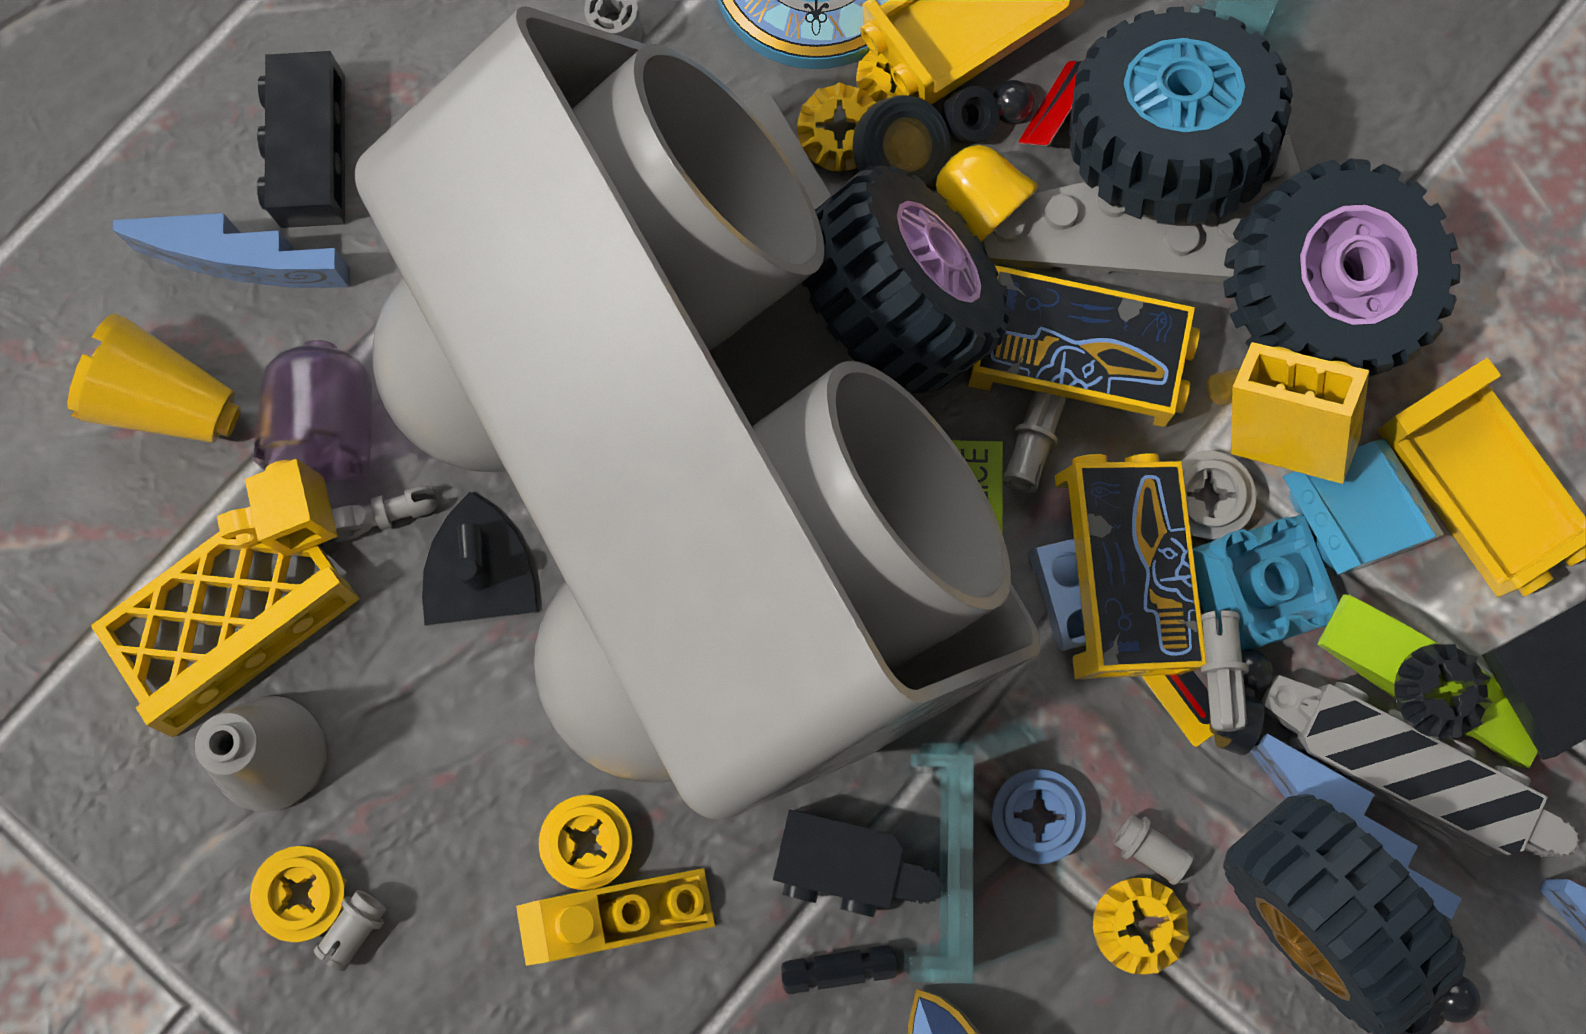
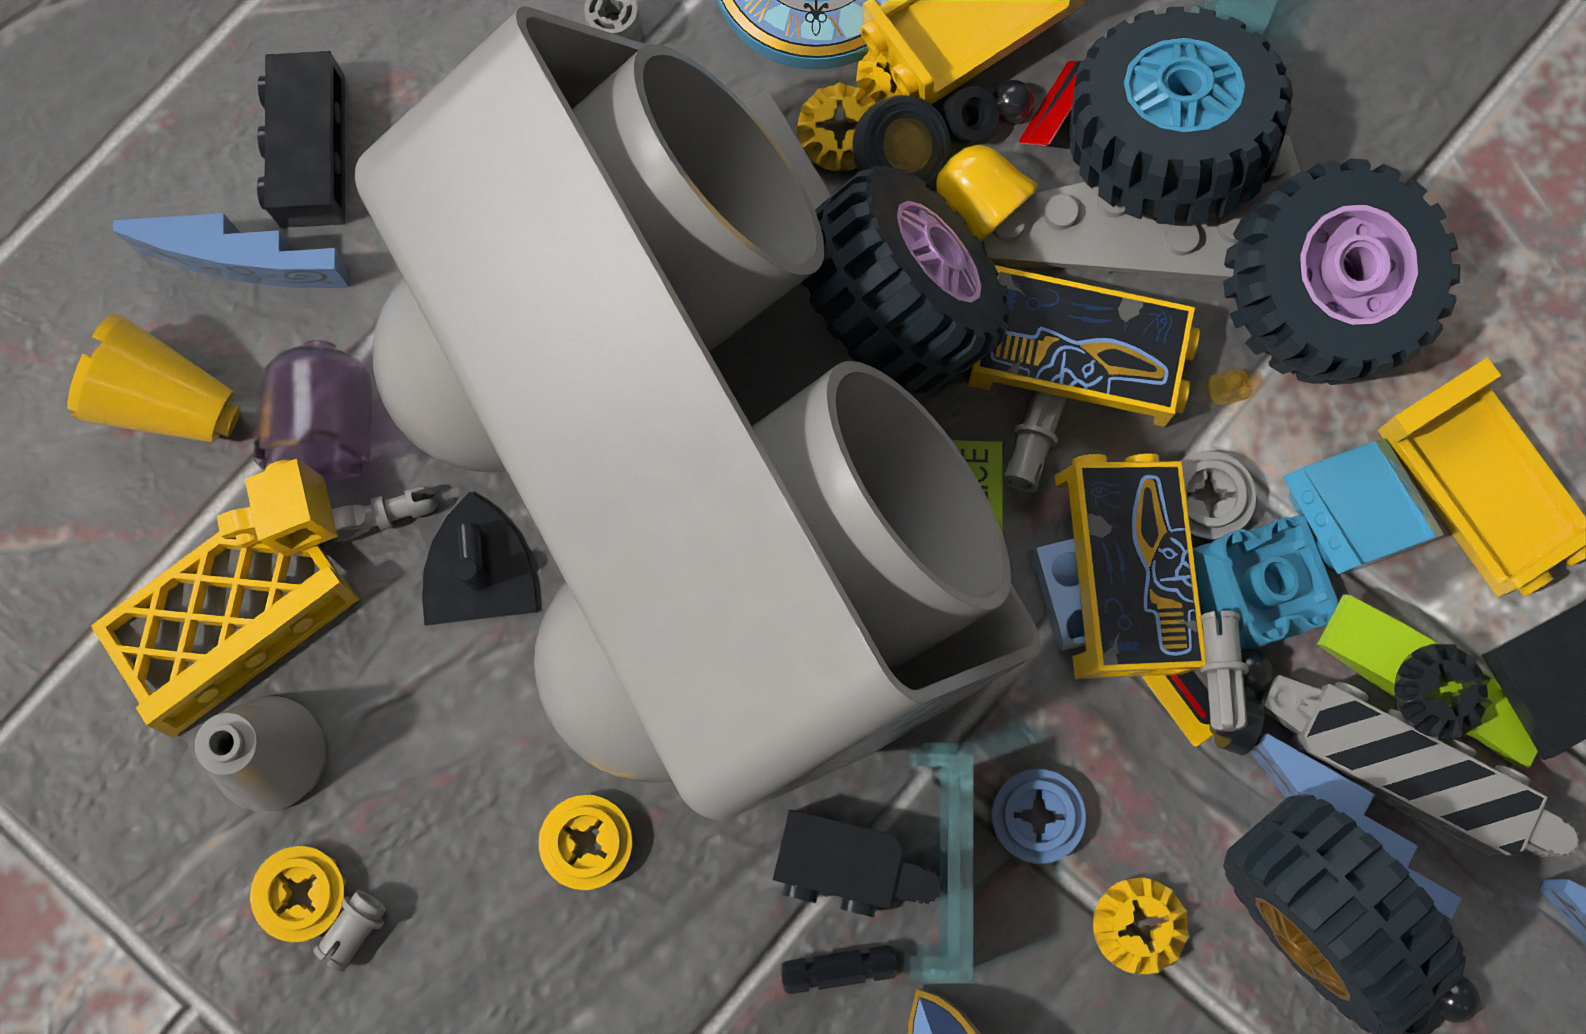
yellow slope [516,868,715,966] -> none
light grey pin [1113,815,1194,885] -> none
yellow brick [1231,342,1369,484] -> none

